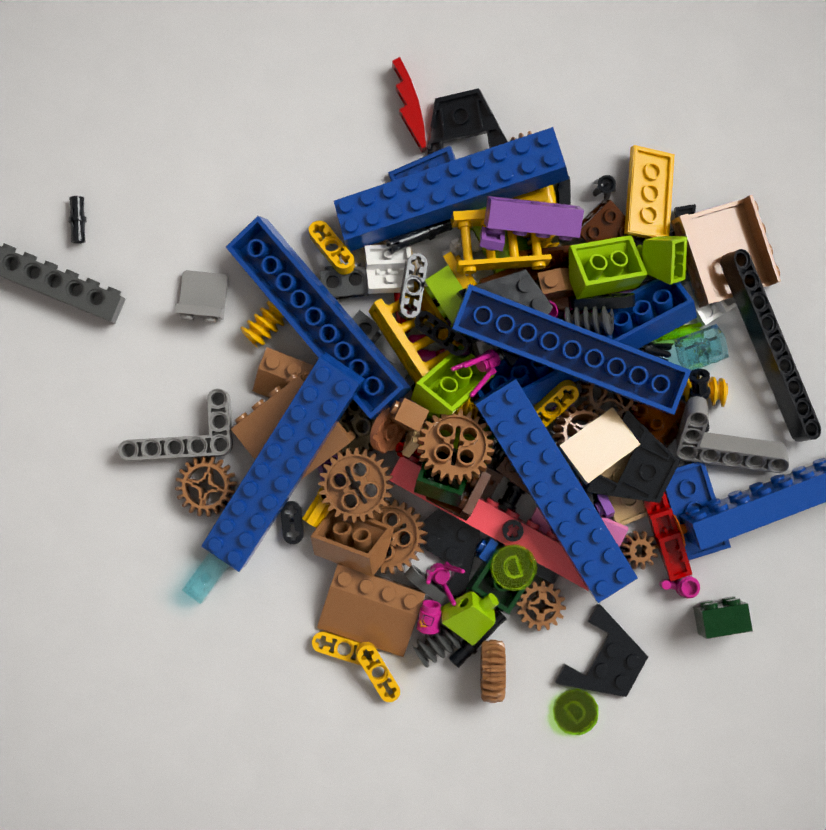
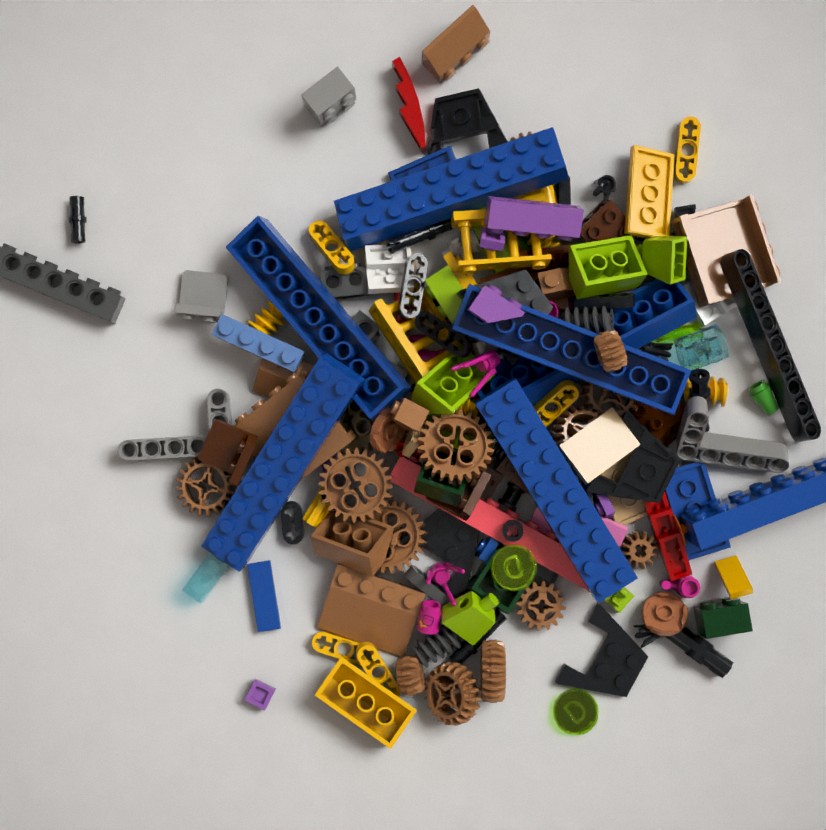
none -> reddish brown bracket [198,419,258,486]
none -> medium blue plate [212,314,306,373]
none -> medium lavender plate [245,679,276,711]
none -> blue tile [247,560,281,632]
none -> light grey brick [301,66,356,126]
none -> yellow slope [314,657,417,749]
none -> medium nougat gear [395,655,426,696]
none -> medium nougat slope [422,5,490,83]
none -> medium nougat gear [424,662,482,726]
none -> medium lavender slope [467,285,525,324]
none -> medium nougat gear [594,330,628,372]
none -> lime tile [604,587,634,613]
none -> black piece [633,624,666,648]
none -> nougat tile [641,592,688,636]
none -> black piece [666,627,734,678]
none -> yellow beam [674,117,701,184]
none -> yellow tile [714,555,753,599]
none -> bright green cone [748,380,779,415]

